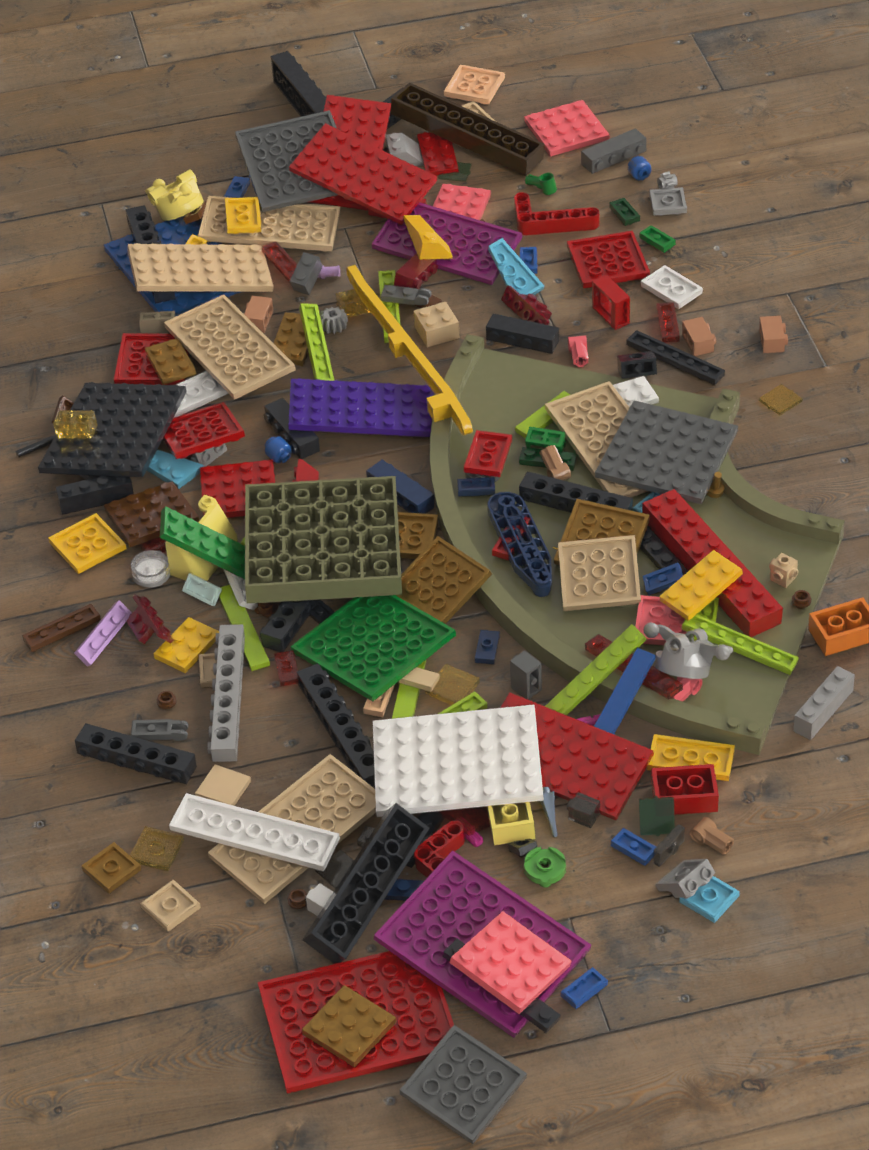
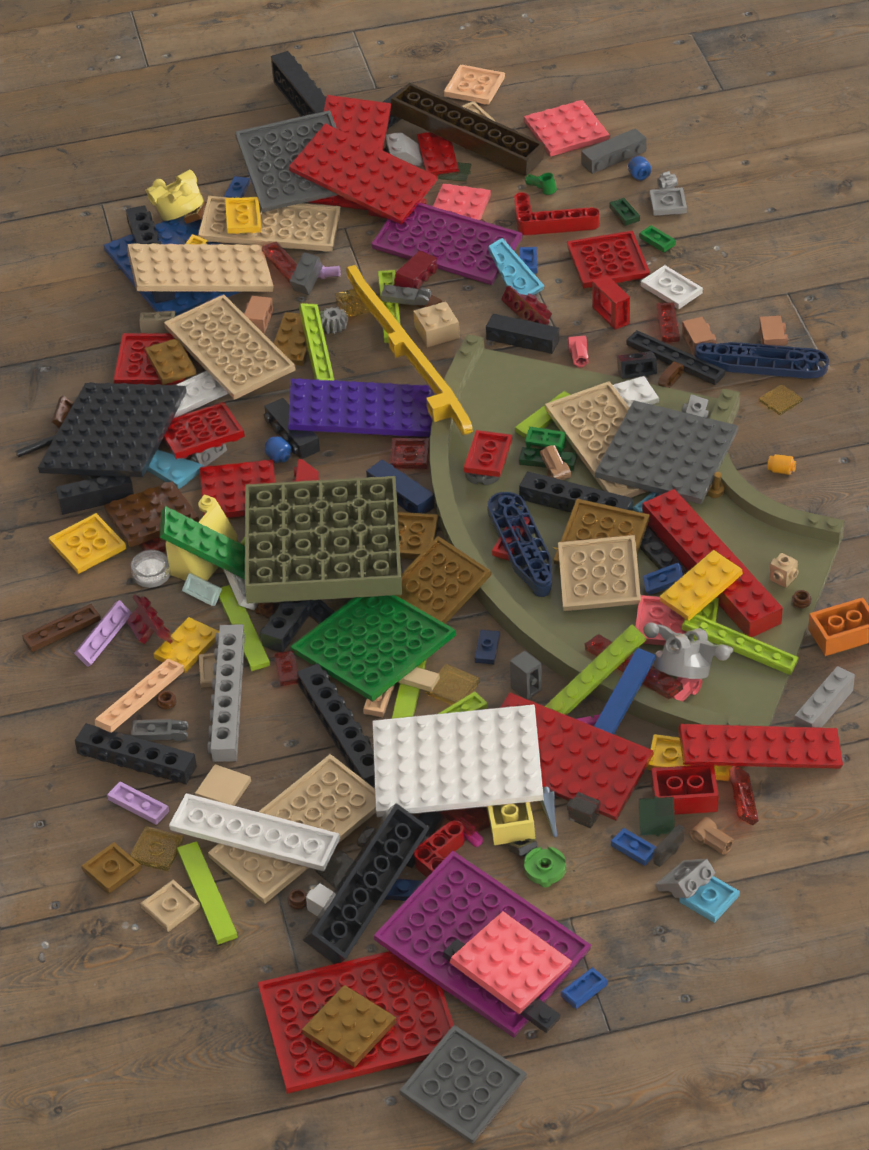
clear yellow brick [53,410,98,438] -> none
yellow wedge [404,215,453,259] -> none
dark blue plate [457,477,495,497] -> none
none -> light nougat plate [95,659,184,732]
none -> lavender plate [107,782,169,825]
none -> lime tile [177,841,238,945]
none -> clear red plate [390,438,429,469]
none -> reddish brown beam [658,362,684,388]
none -> red plate [678,724,843,769]
none -> light grey brick [681,394,709,418]
none -> dark blue beam [695,342,829,379]
none -> clear red plate [729,766,759,825]
none -> light orange brick [768,454,796,475]

